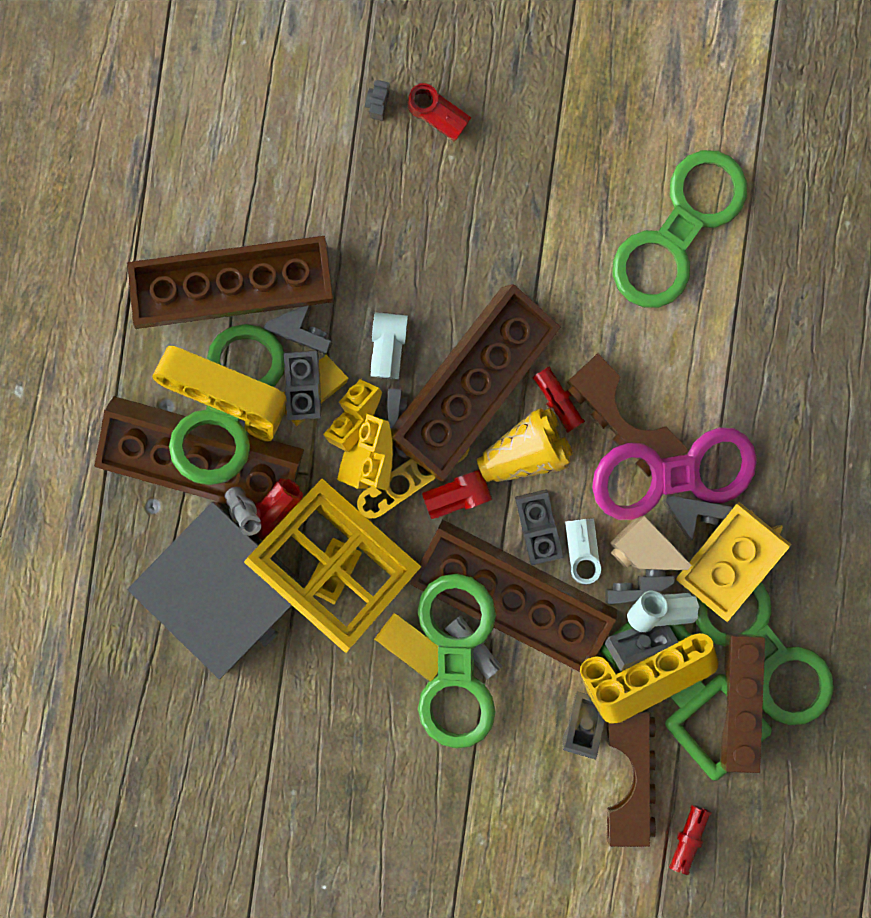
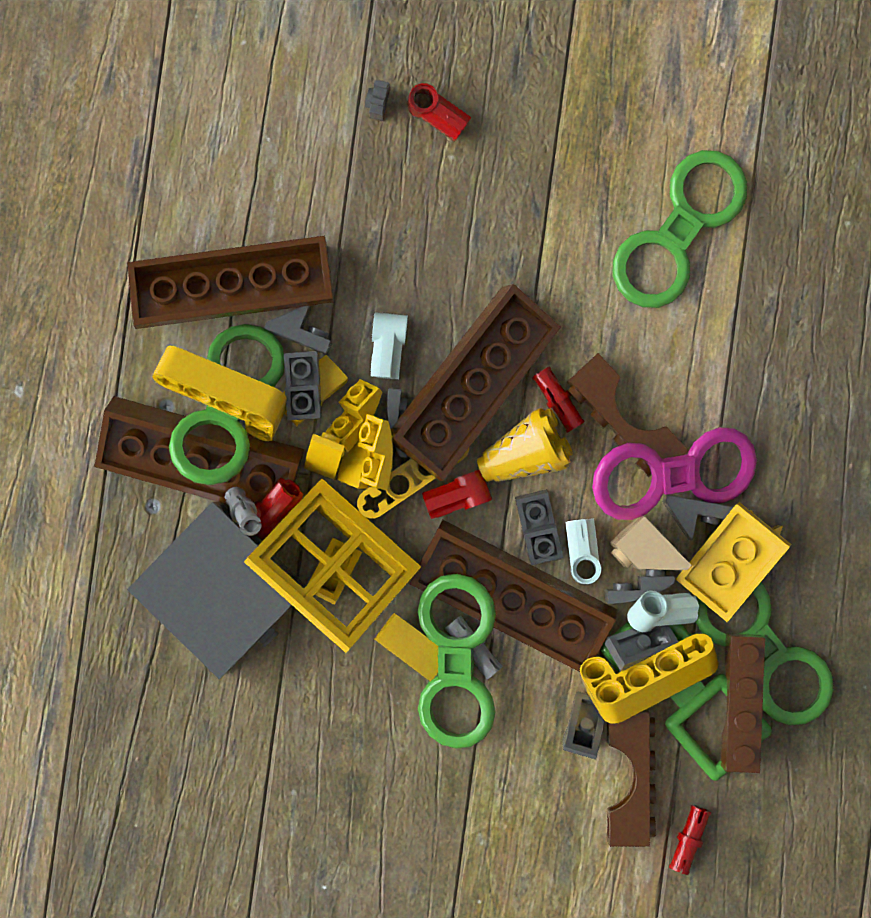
none -> yellow slope [304,432,345,480]

